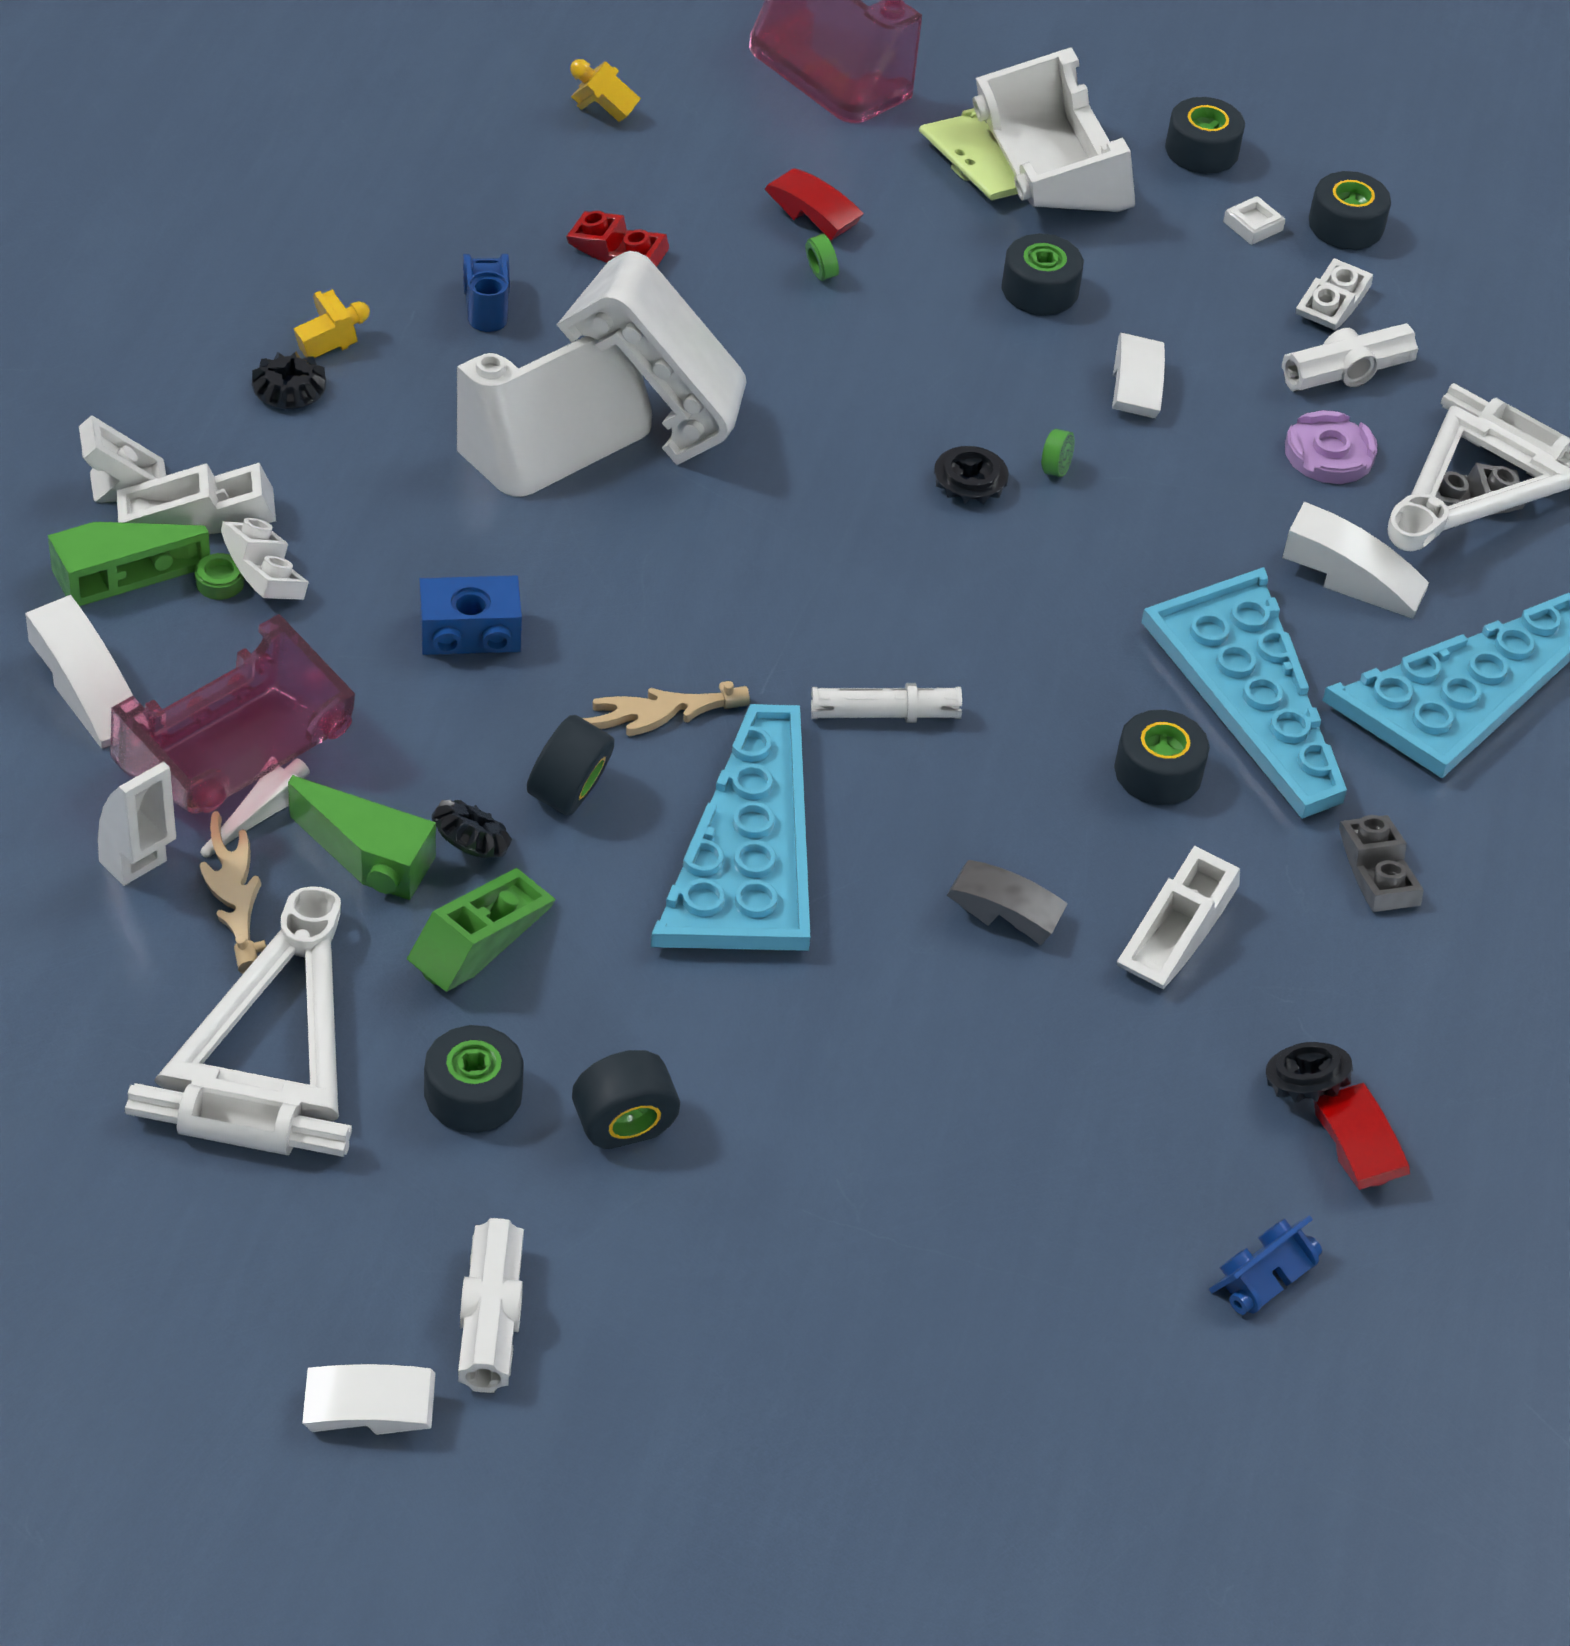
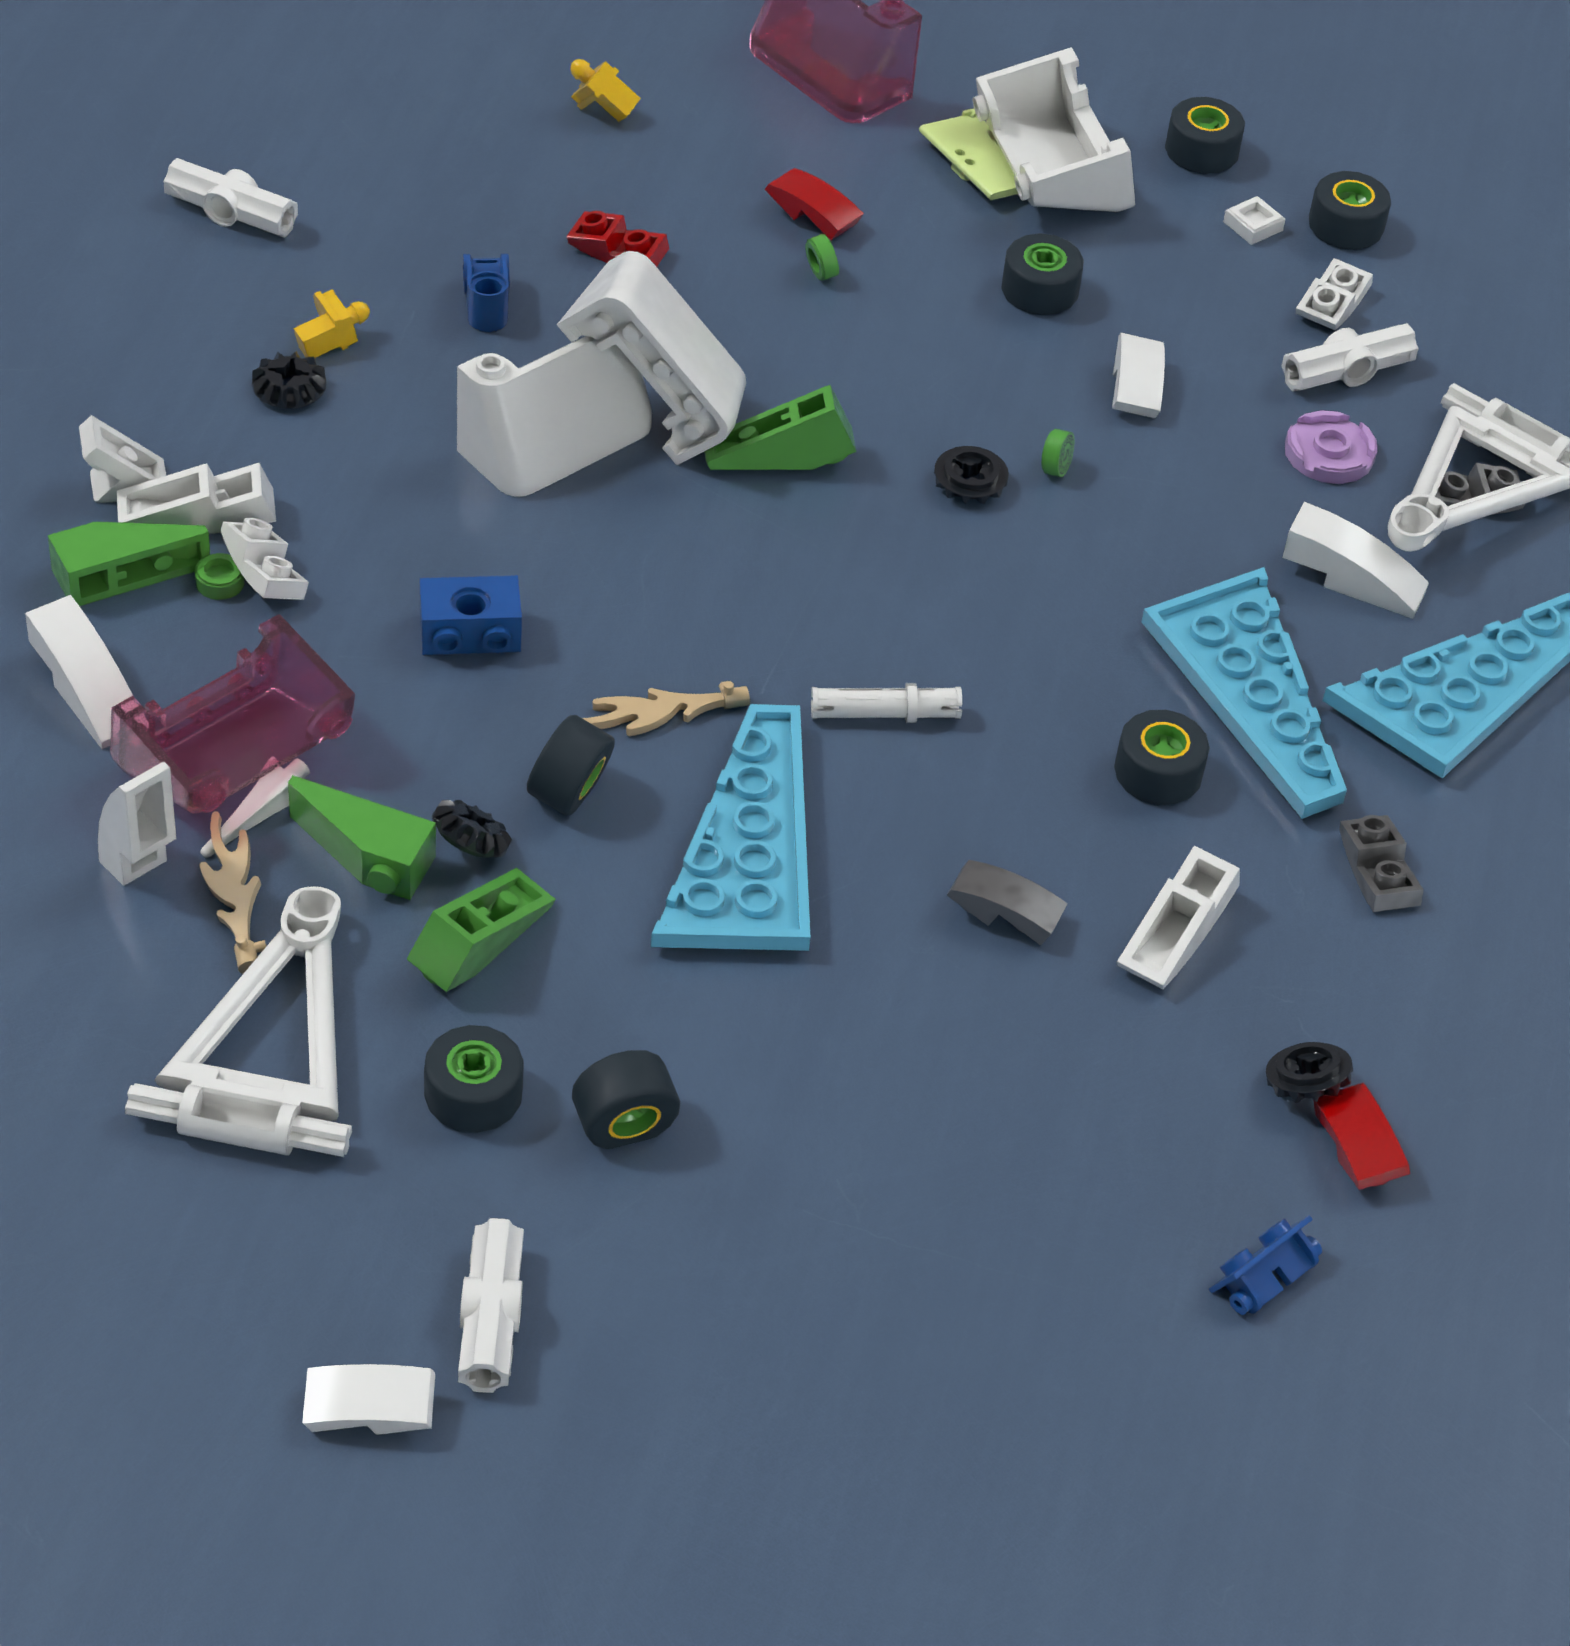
none -> white piece [163,158,298,238]
none -> bright green slope [705,384,857,470]

